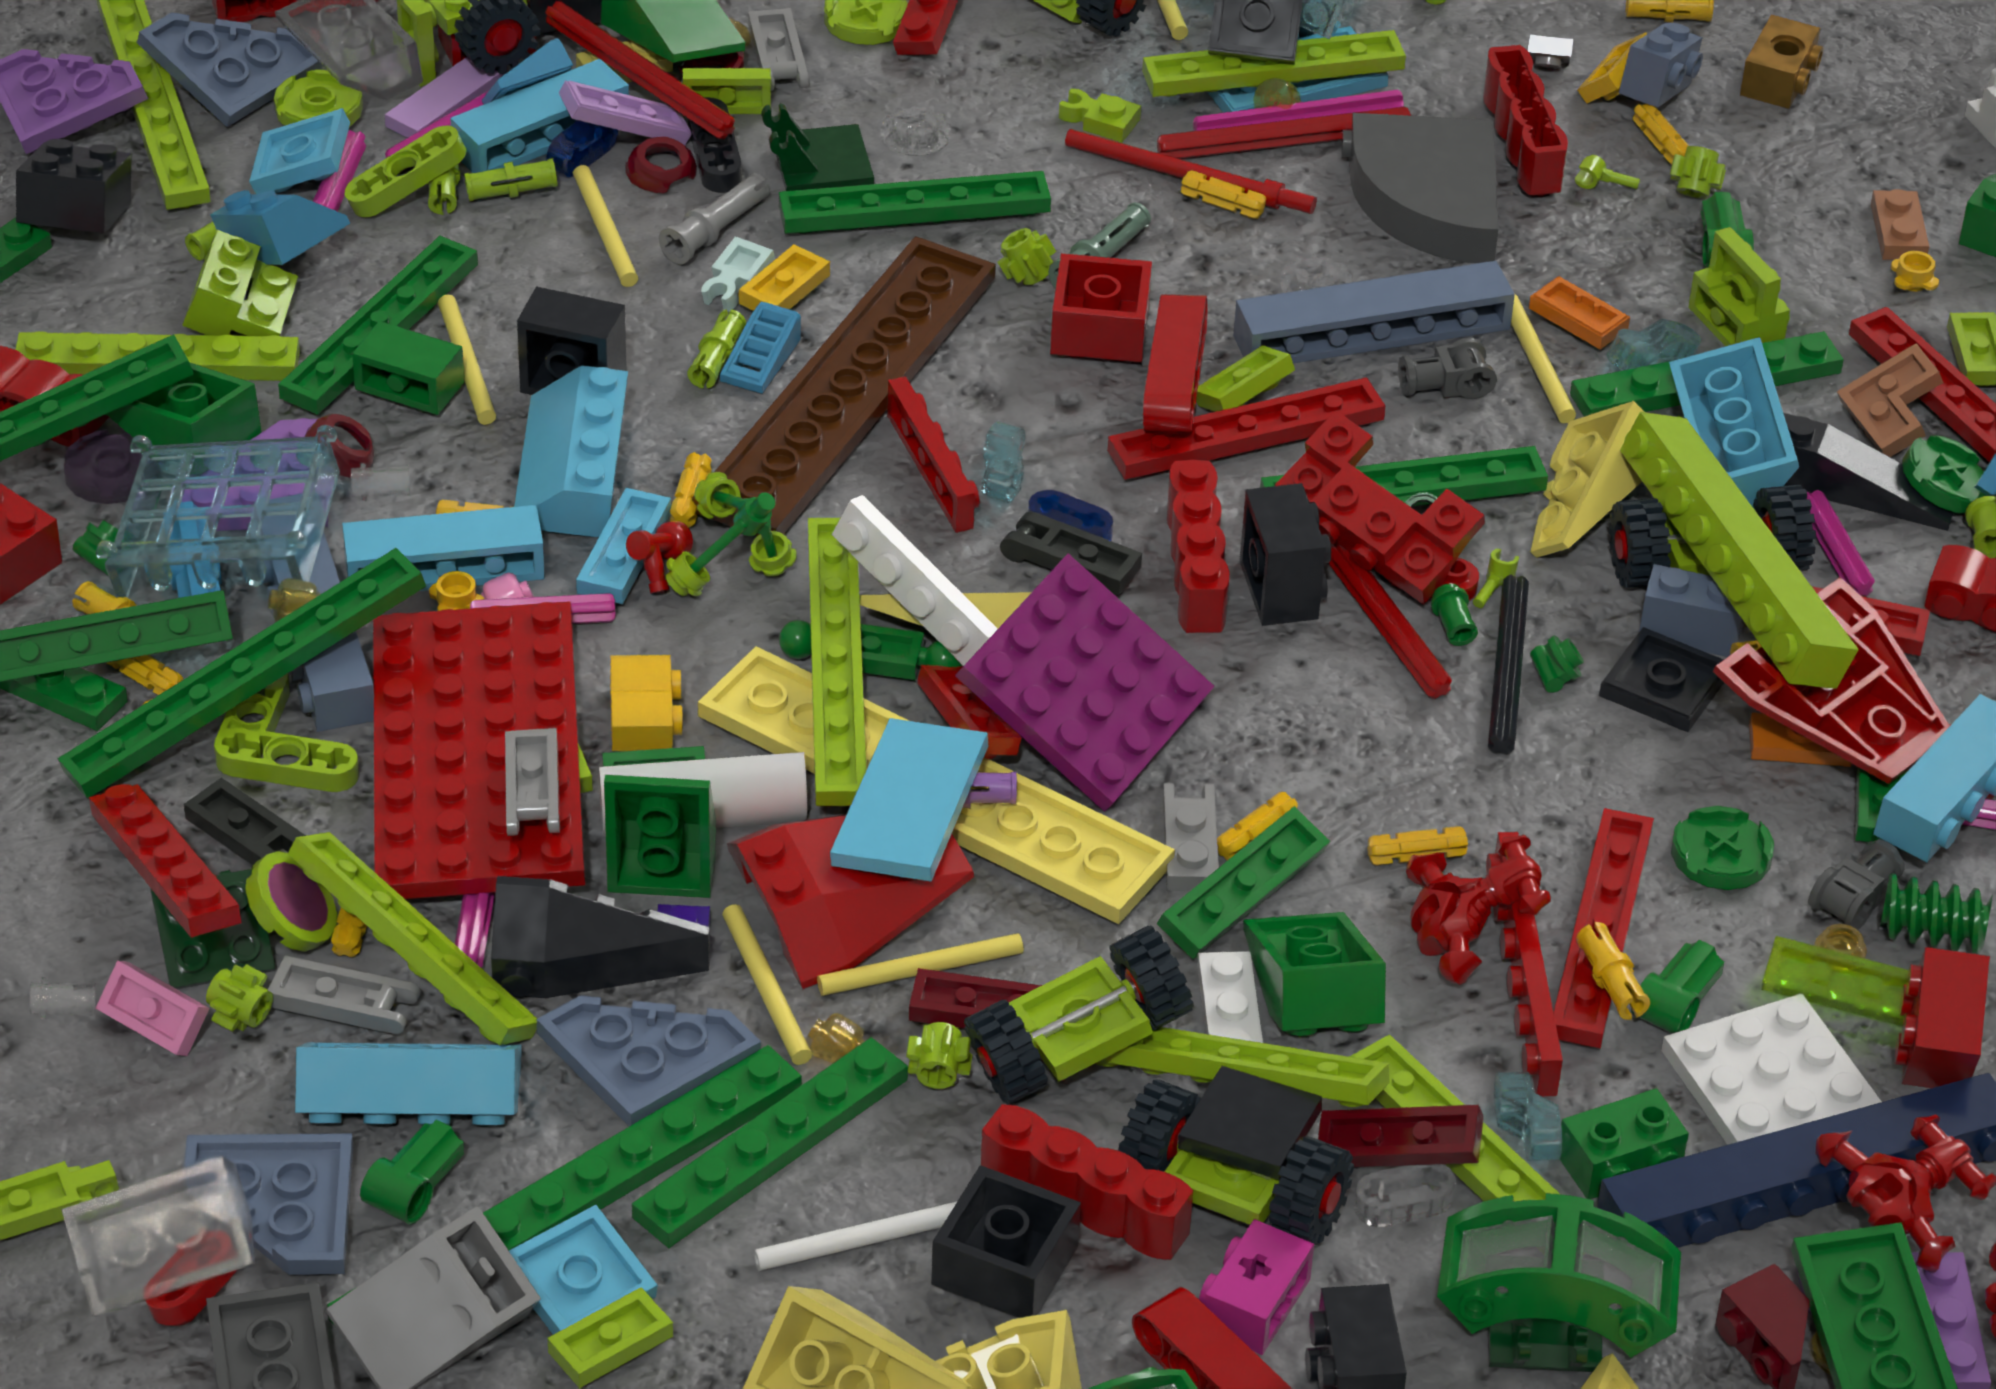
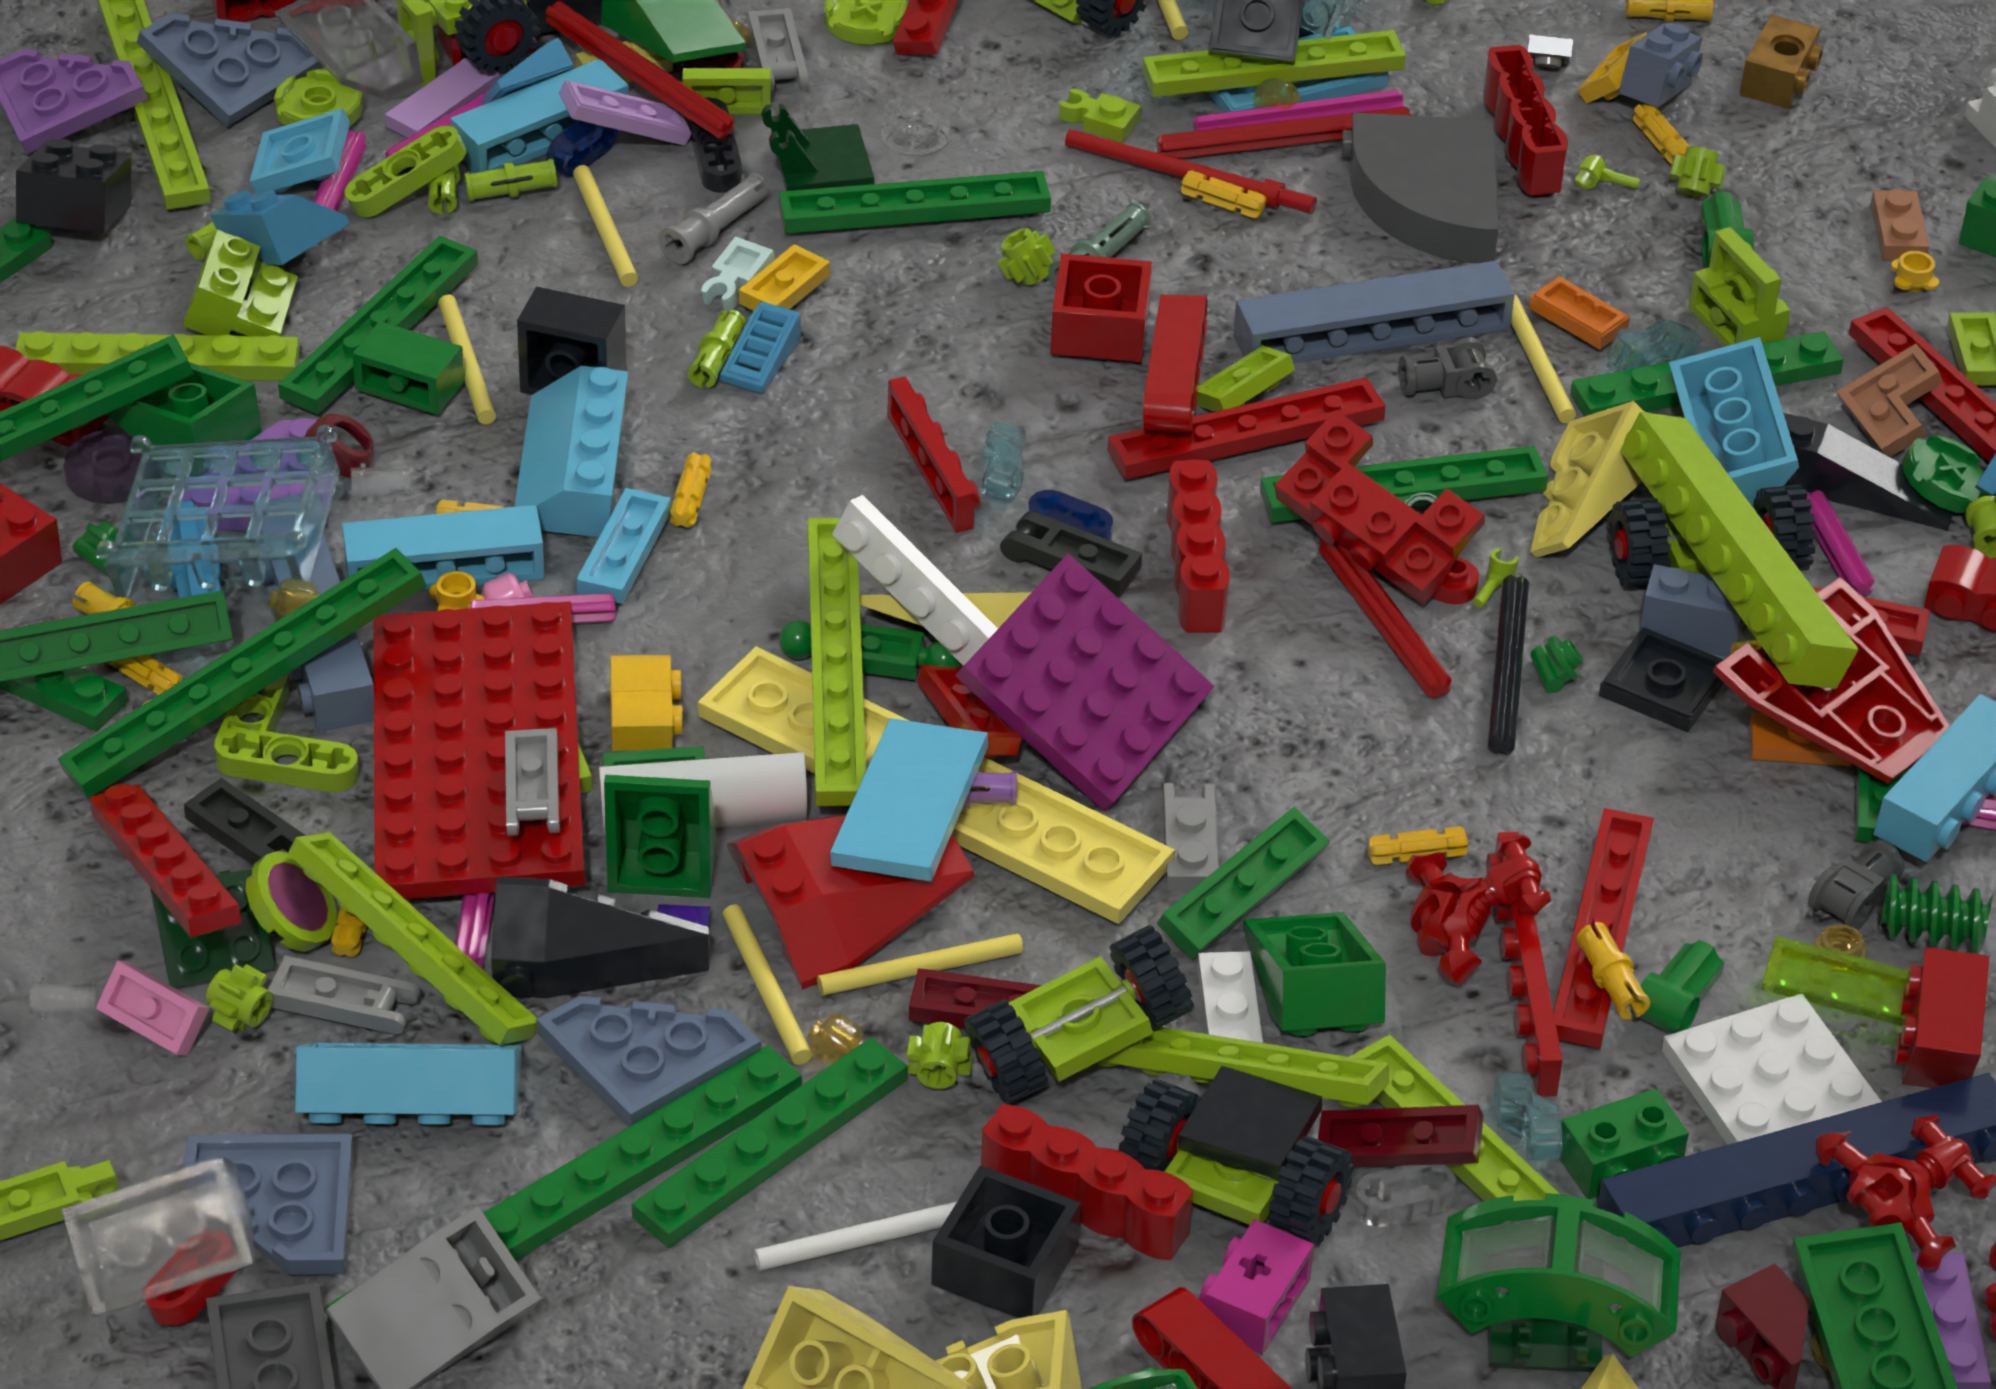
green piece [360,1120,464,1225] -> none
medium azure plate [509,1205,658,1335] -> none
lime plate [547,1287,673,1389] -> none
dark red piece [625,137,697,193] -> none
red piece [626,521,693,594] -> none
lime plant [665,472,797,597] -> none
reddish brown plate [692,236,996,536] -> none
yellow axle [1217,792,1298,861] -> none
black brick [1239,483,1331,626] -> none
green pin [1431,584,1478,646] -> none
green tile [1671,806,1774,890] -> none

